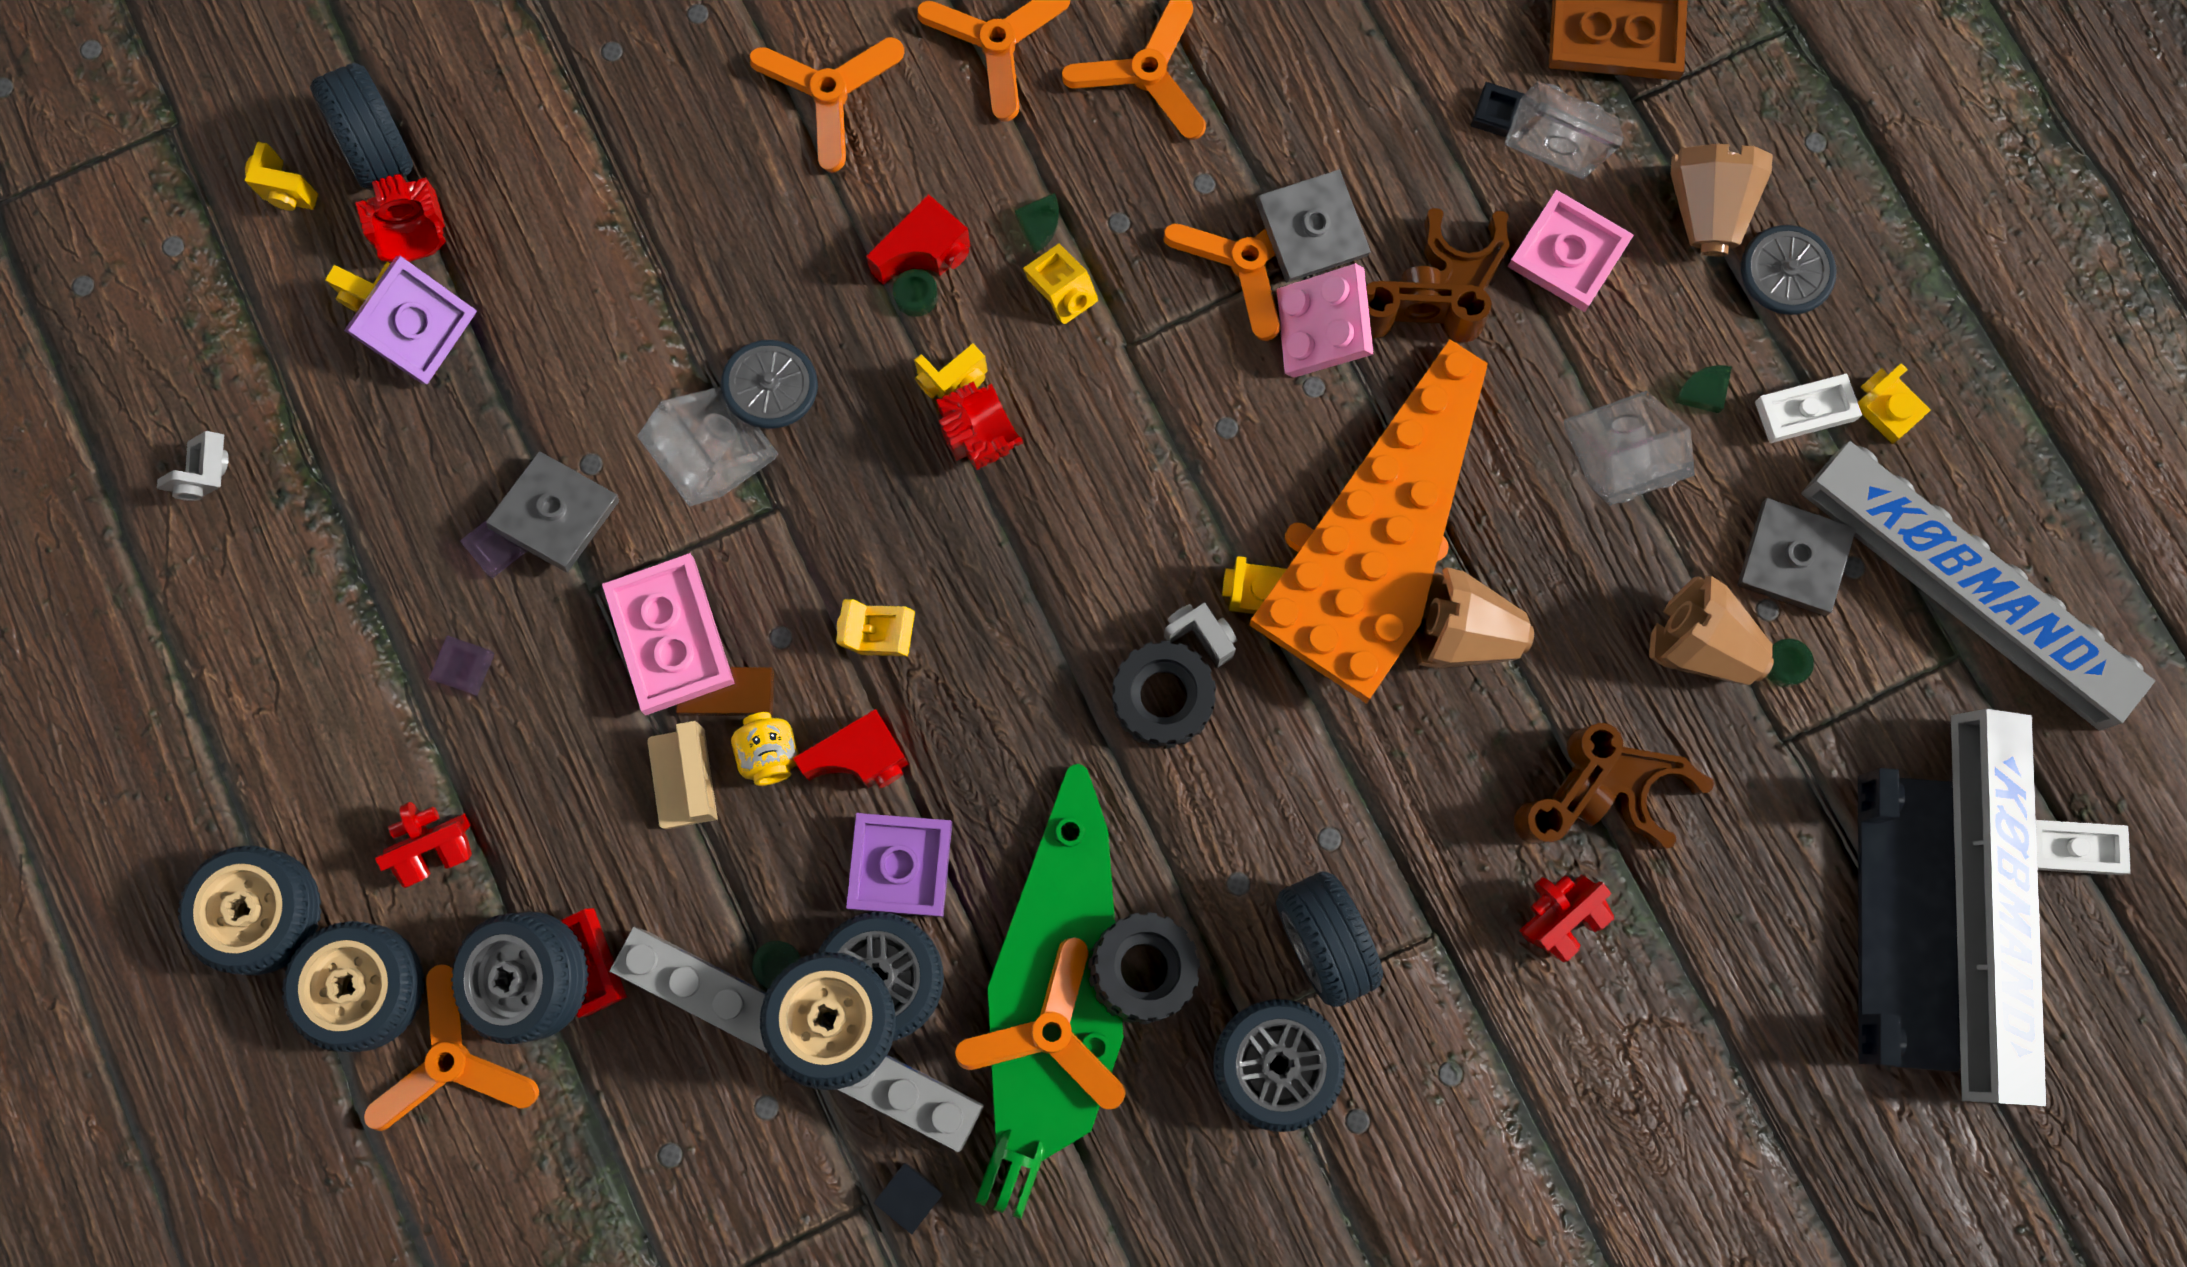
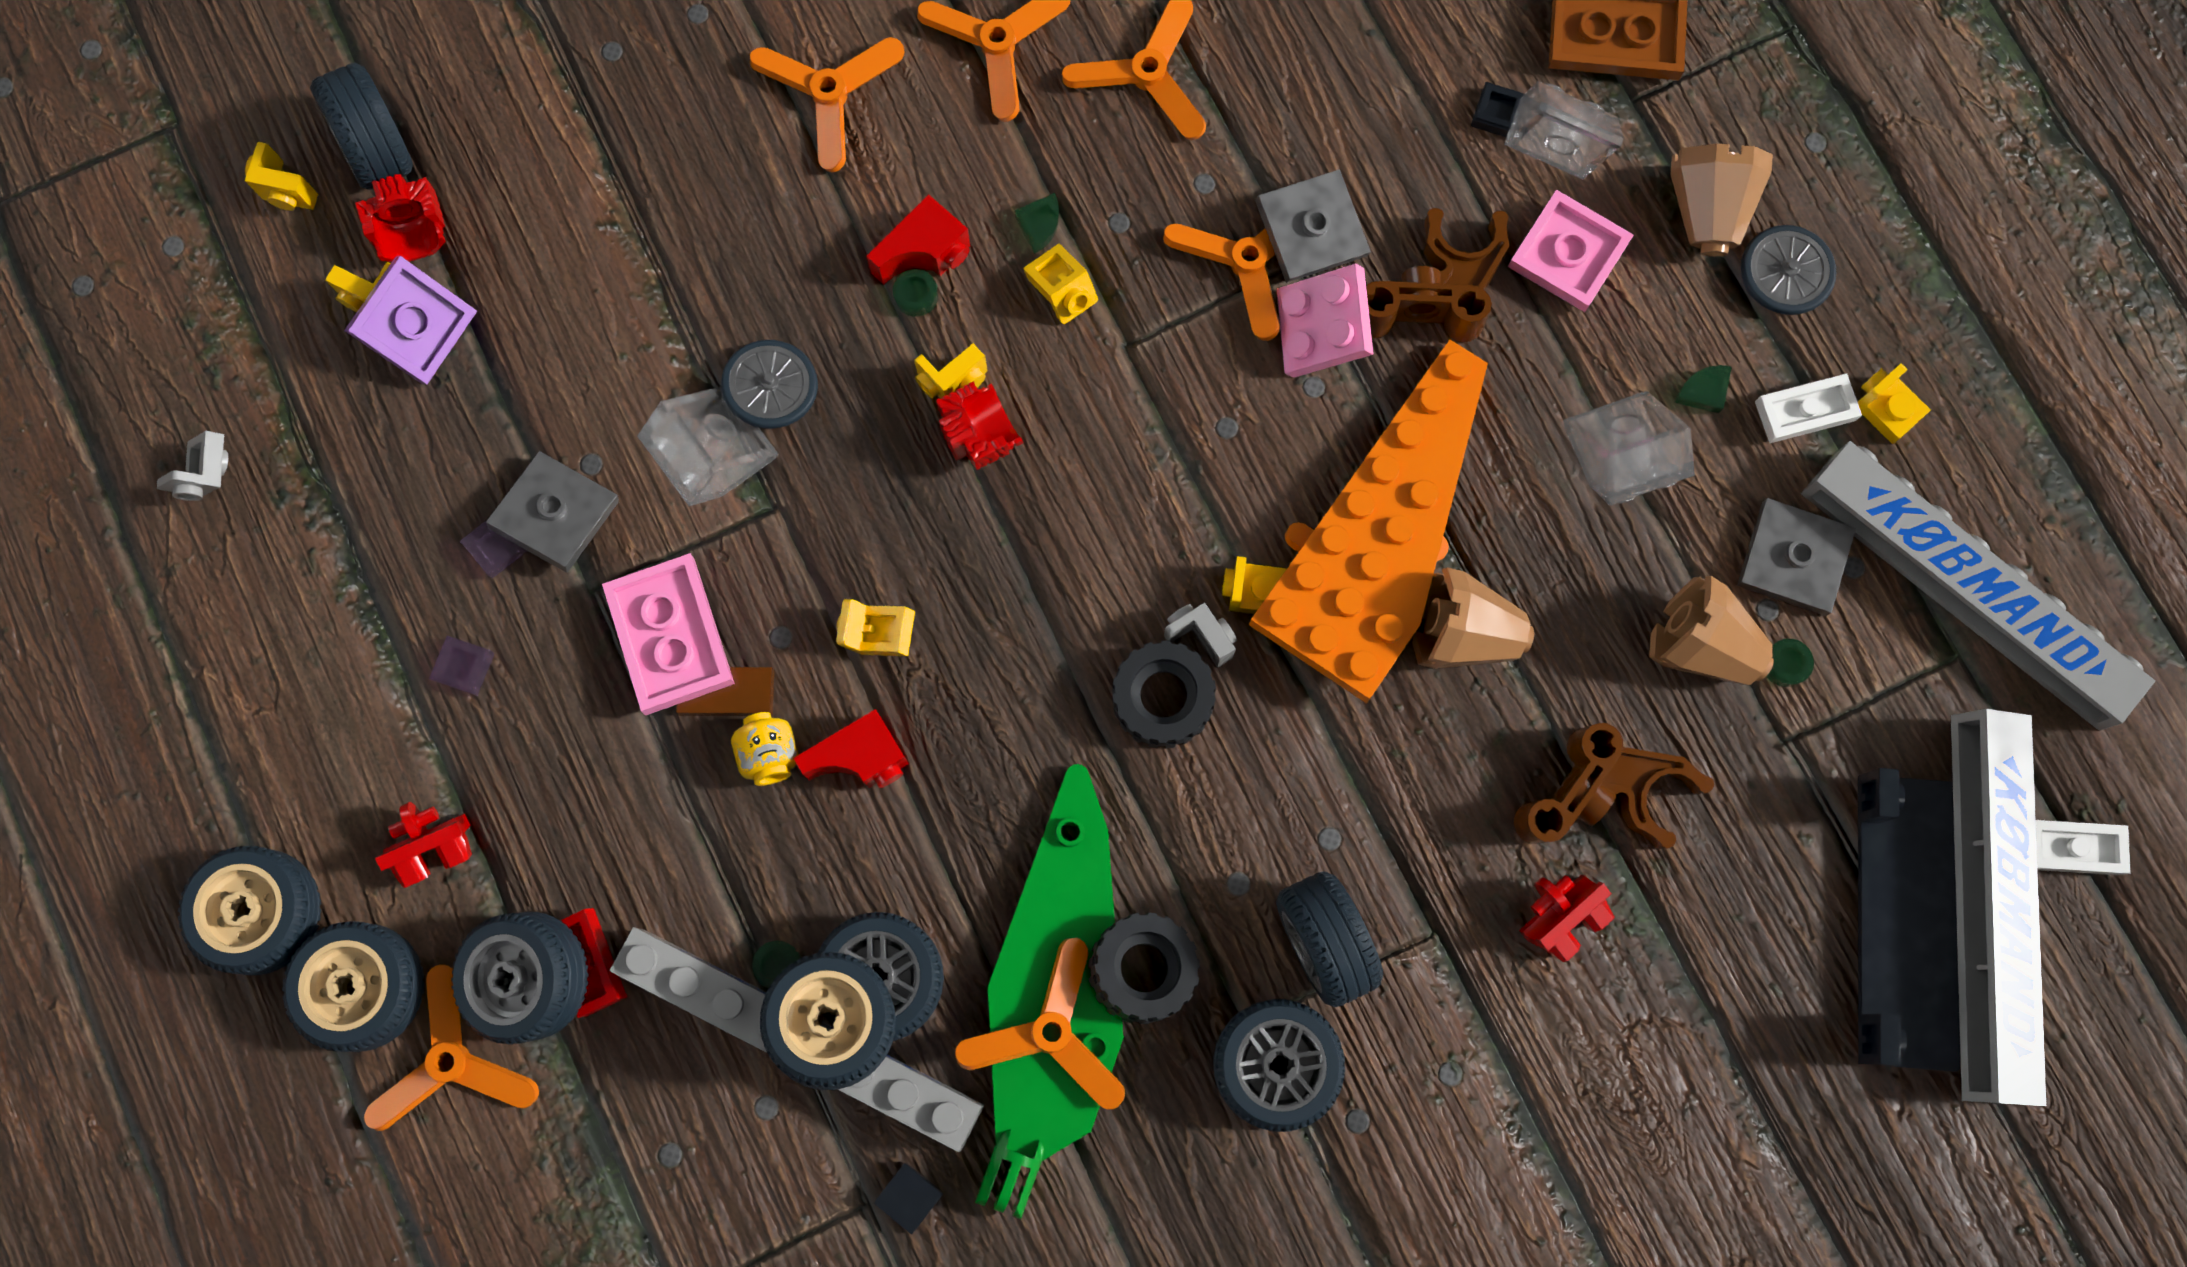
tan panel [648,721,718,829] -> none
medium lavender plate [846,813,952,918] -> none

